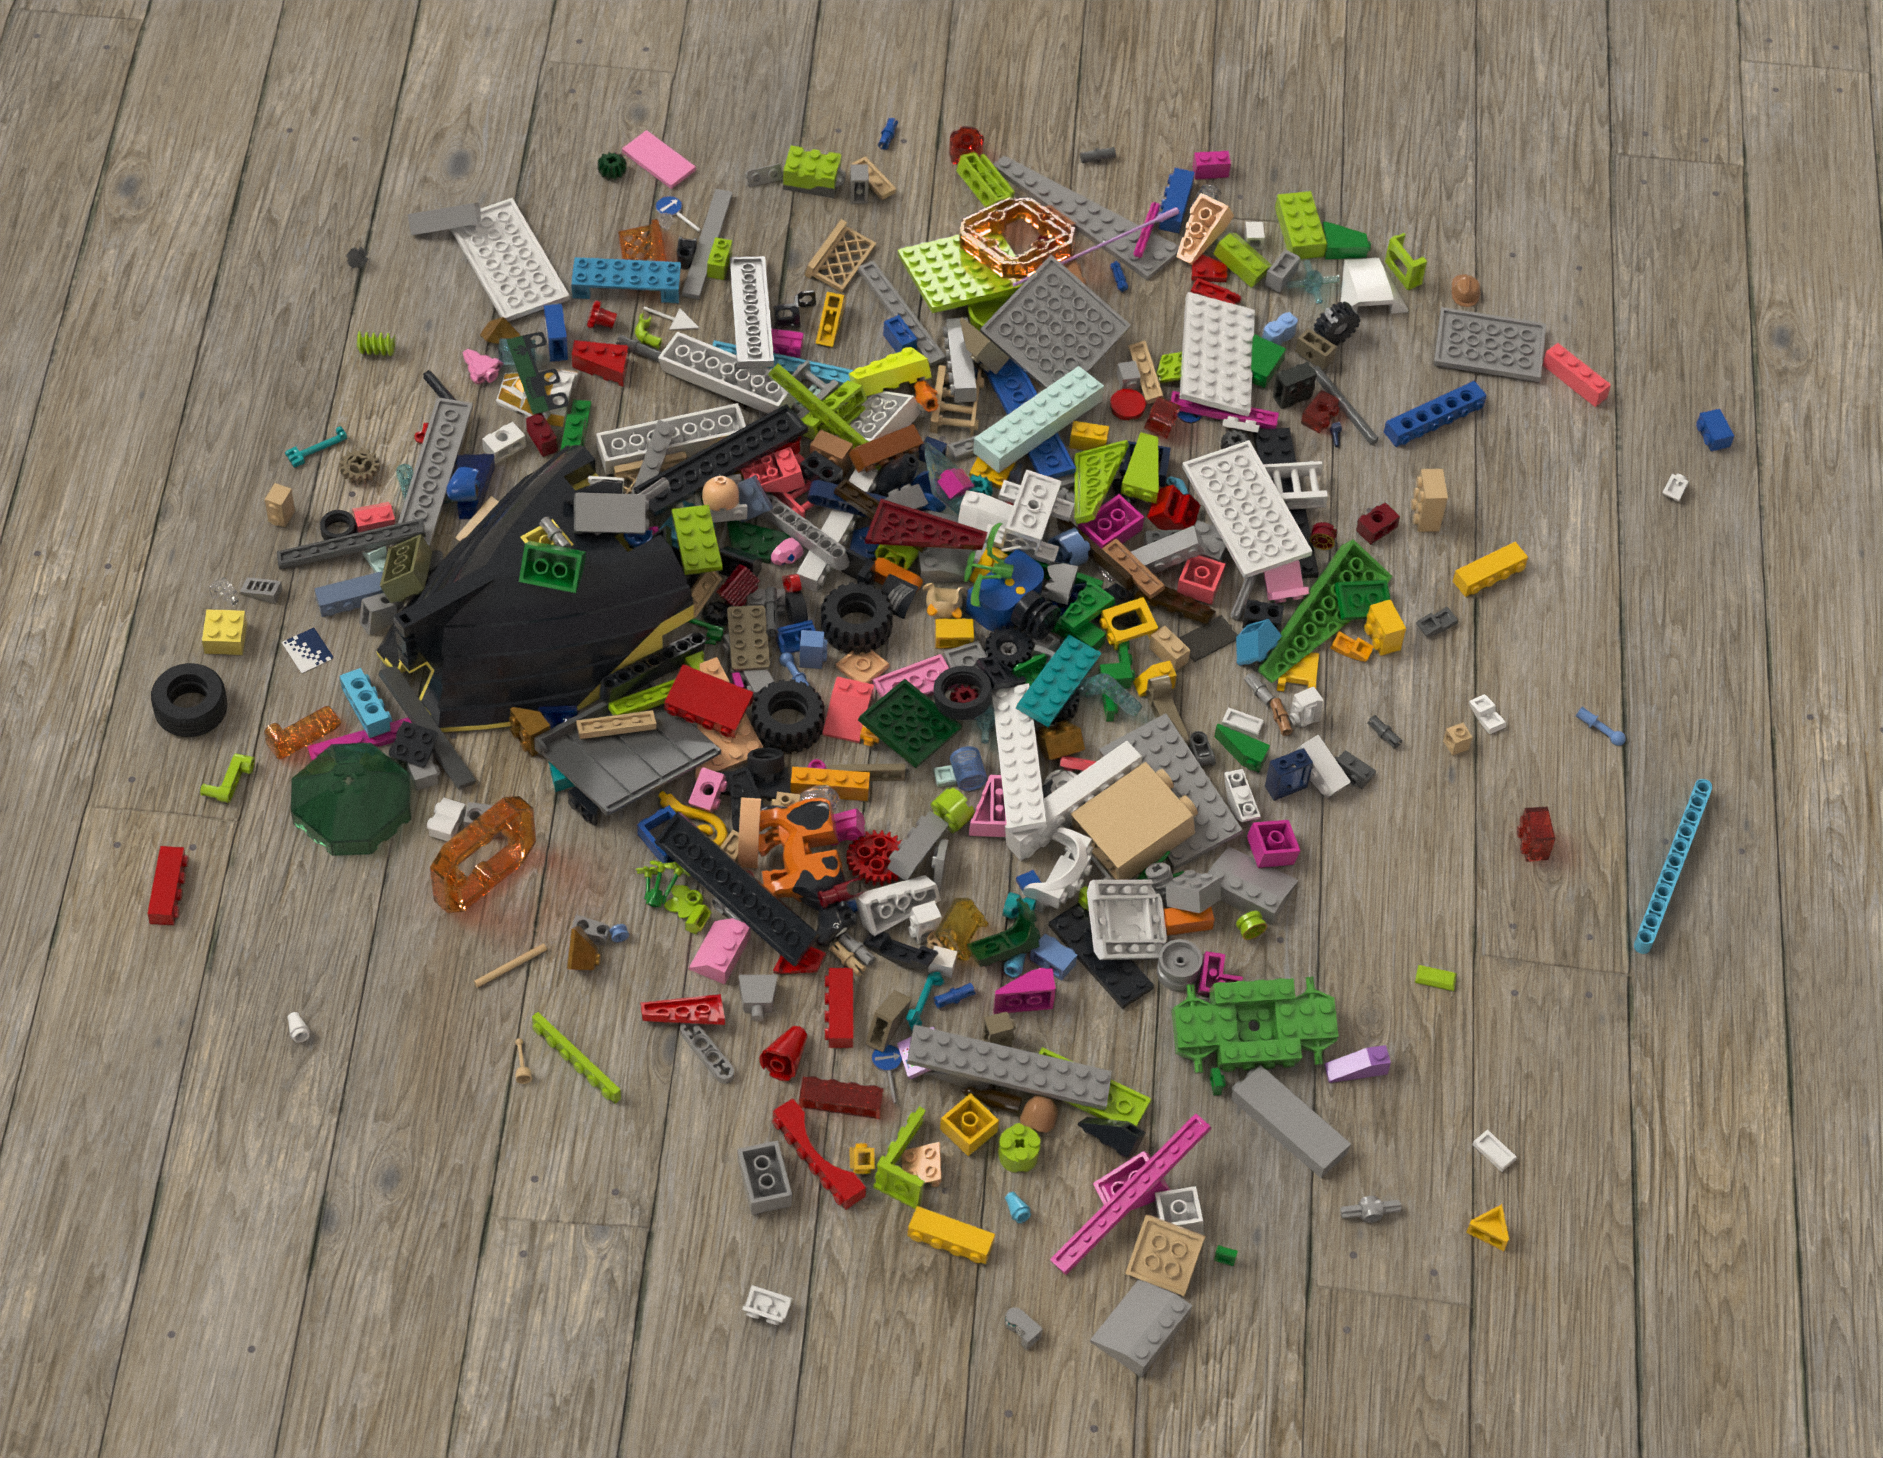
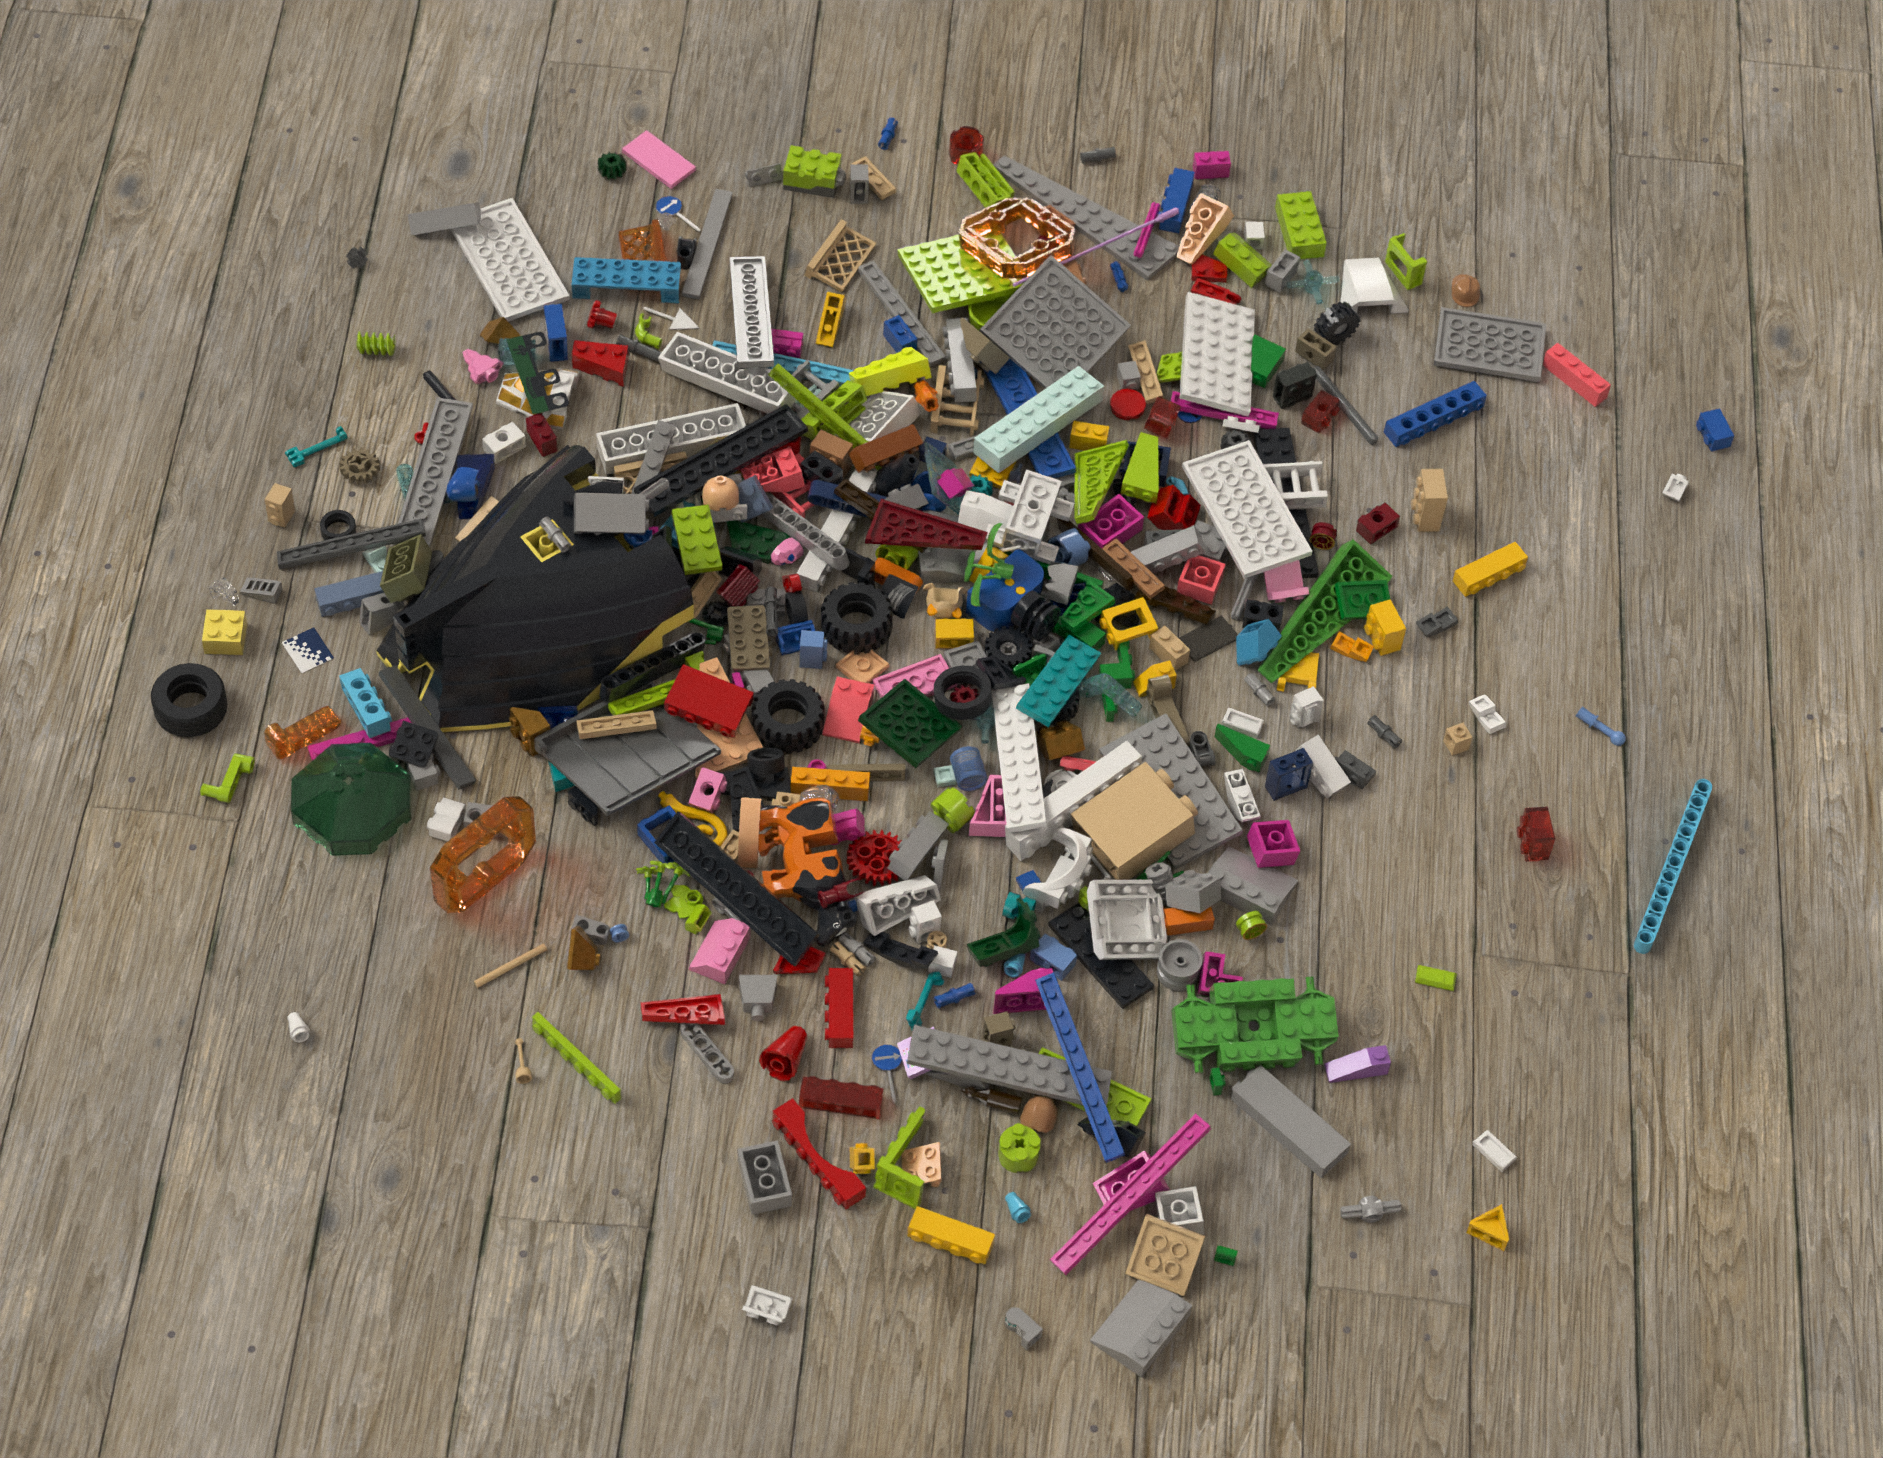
red brick [147,846,189,926] -> none
coral slope [352,502,395,533] -> none
green slope [519,541,587,593] -> none
green bracket [560,399,592,451] -> none
lime brick [707,237,732,280] -> none
black piece [773,290,816,328] -> none
medium blue pin [779,652,809,687] -> none
dark blue wing [850,526,879,561] -> none
dark tan slope [865,990,912,1052] -> none
clear yellow panel [934,898,989,961] -> none
yellow brick [940,1093,999,1156] -> none
light blue brick [1262,312,1298,346] -> none
medium nougat pin [1269,698,1293,736] -> none
green slope [1322,221,1371,260] -> none
dark blue hand [1330,422,1342,447] -> none
none -> blue plate [1035,972,1125,1163]

